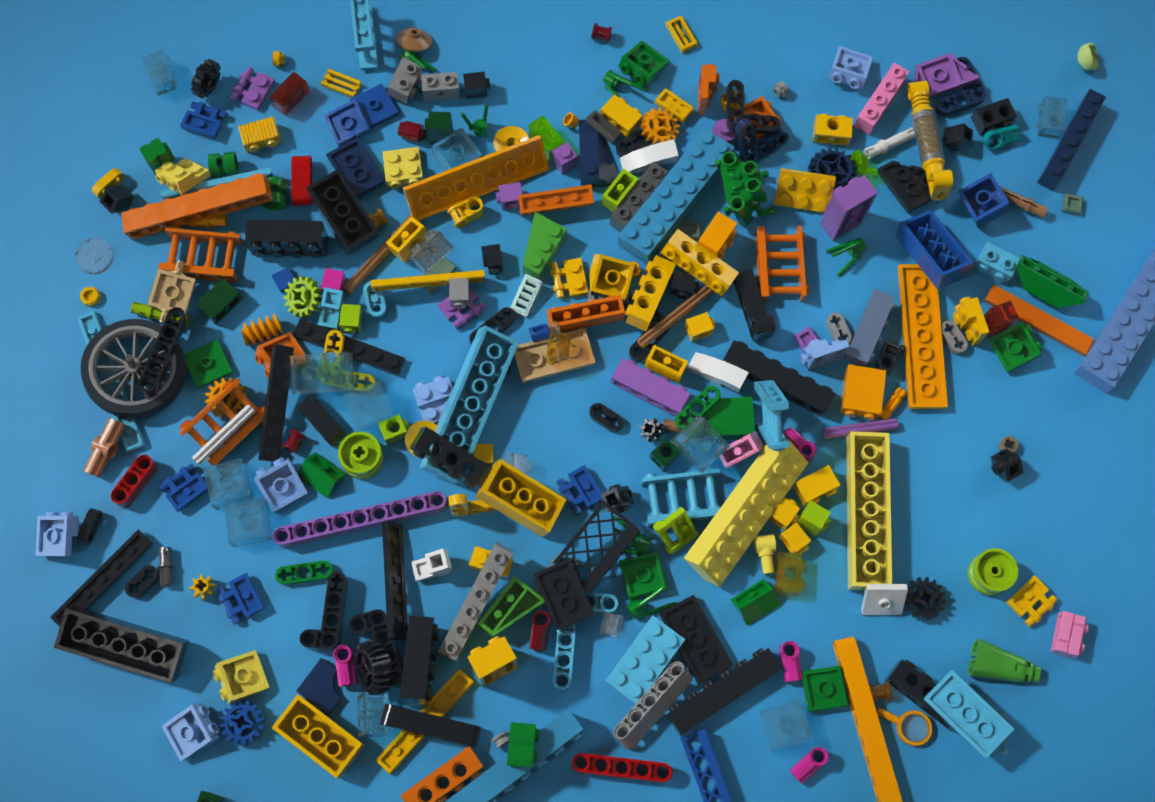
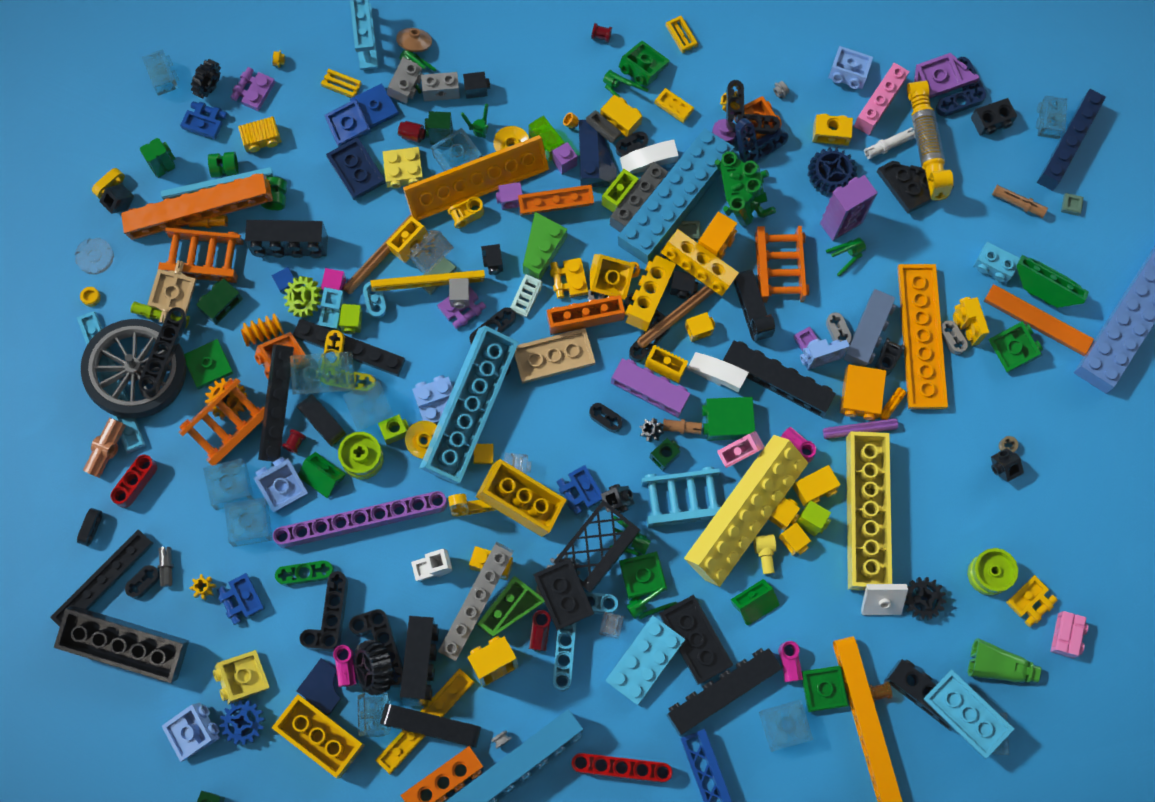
light blue plate [35,512,79,556] -> none
light yellow plate [155,158,211,195] -> none
blue plate [159,463,210,512] -> none
white axle [192,405,255,464] -> none
clear red brick [269,72,310,116] -> none
red beam [291,155,313,207] -> none
black brick [306,169,379,255] -> none
pearl gold wheel [368,208,388,229] -> none
black plate [382,521,408,641] -> none
black brick [410,427,492,490] -> none
green brick [507,722,540,768] -> none
blue tile [528,324,551,342] -> none
clear yellow piece [546,320,572,366] -> none
light grey beam [613,662,692,749] -> none
light orange gear [640,107,680,145] -> none
lime plate [653,507,698,554] -> none
clear light blue brick [670,415,730,473] -> none
green beam [675,386,721,431] -> none
orange plate [697,64,719,115] -> none
medium azure fence [754,380,790,451] -> none
yellow plate [774,168,836,213] -> none
clear yellow brick [774,552,805,596] -> none
dark pink piece [789,747,829,784] -> none
clear neon green plate [850,149,878,180] -> none
piece [877,707,932,746] -> none
blue brick [896,210,974,290] -> none
black brick [943,123,973,152] -> none
blue brick [958,173,1011,228] -> none
teal piece [983,125,1021,150] -> none
clear red brick [984,301,1019,337] -> none
yellowish green hair [1077,43,1099,71] -> none

